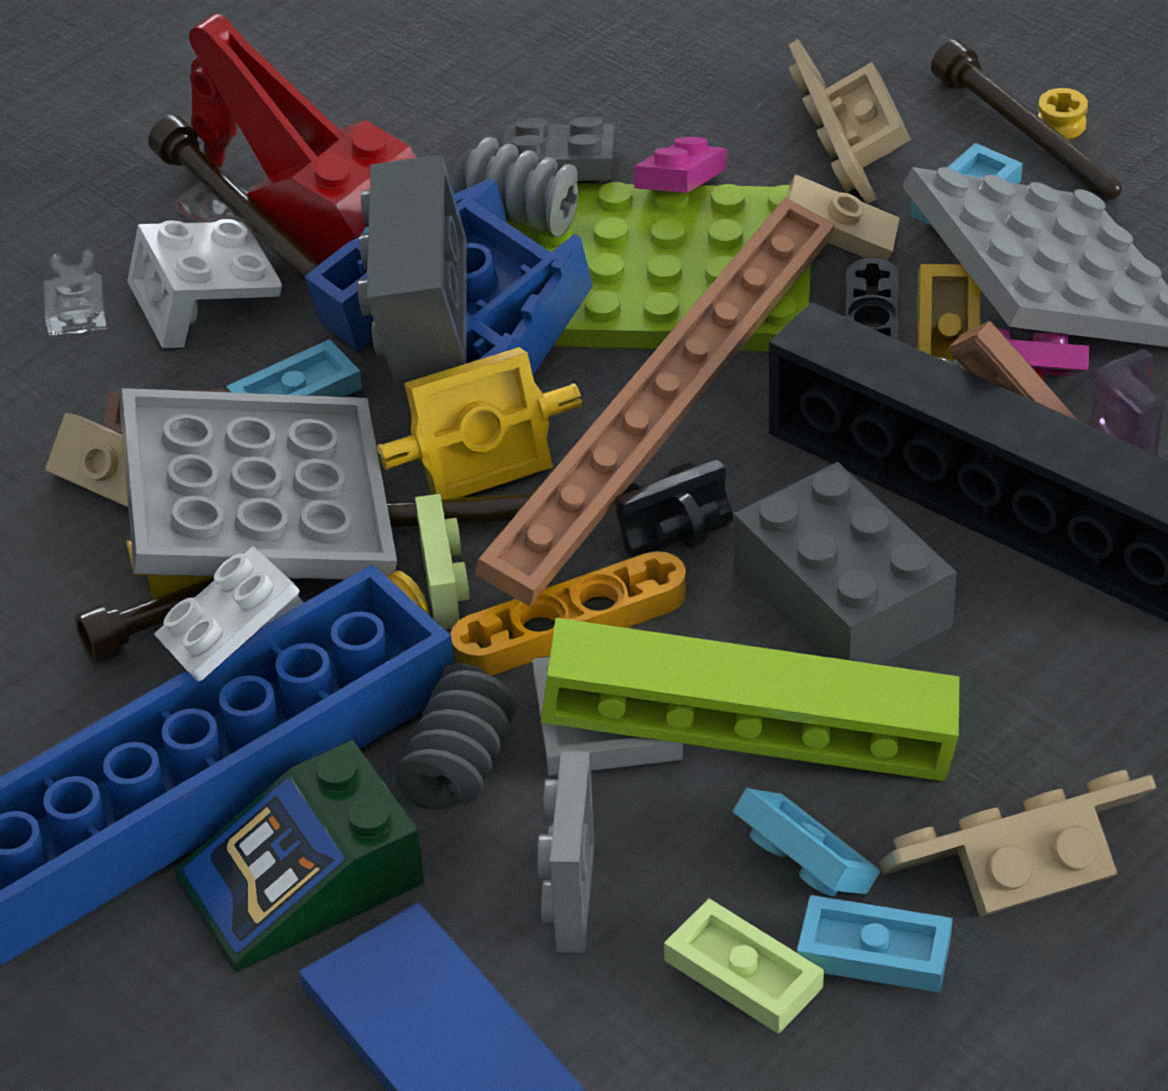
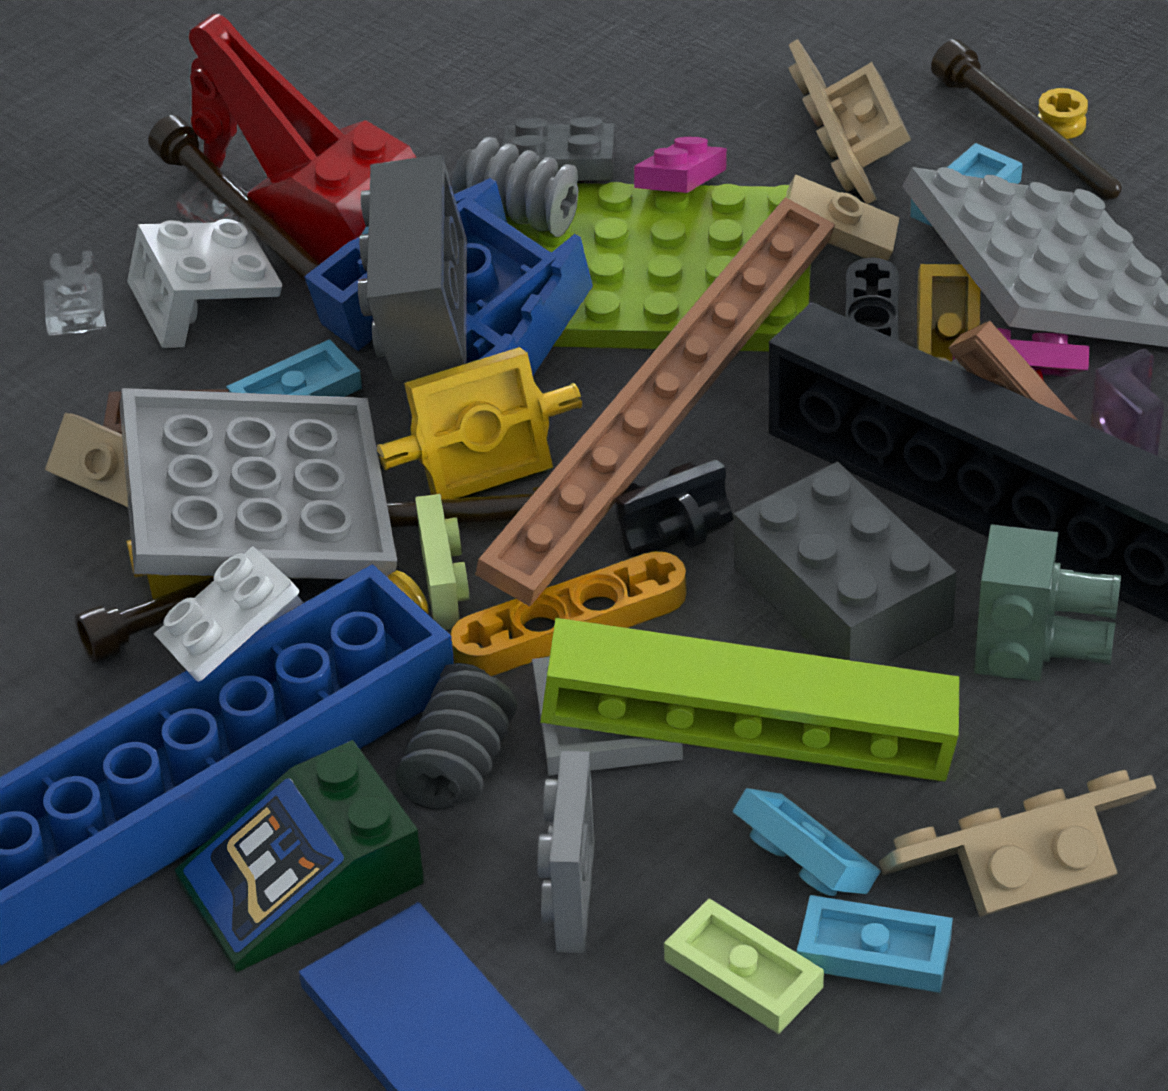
none -> sand green brick [974,524,1121,682]

